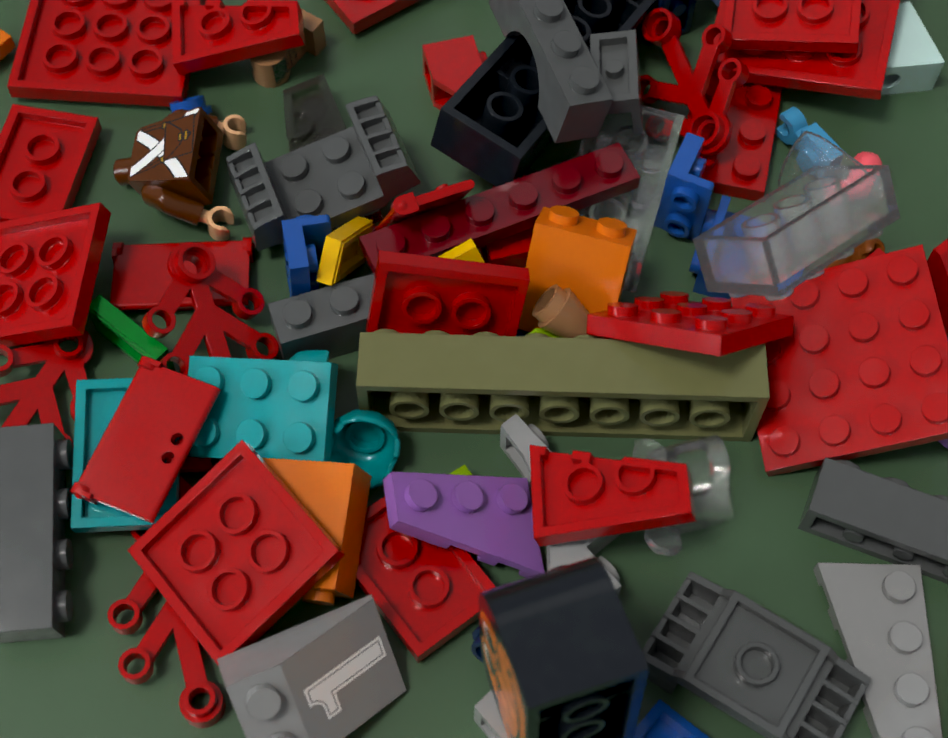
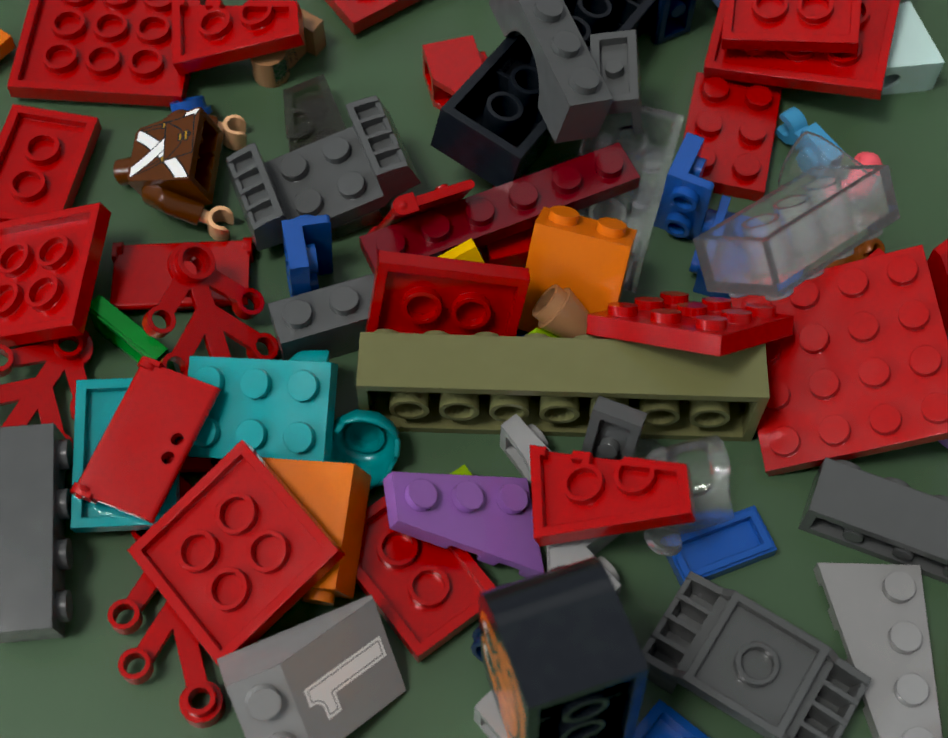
yellow tile [316,216,374,286] -> none
red plant [641,8,749,156] -> none
none -> dark grey plate [581,396,648,460]
none -> blue tile [661,505,777,586]

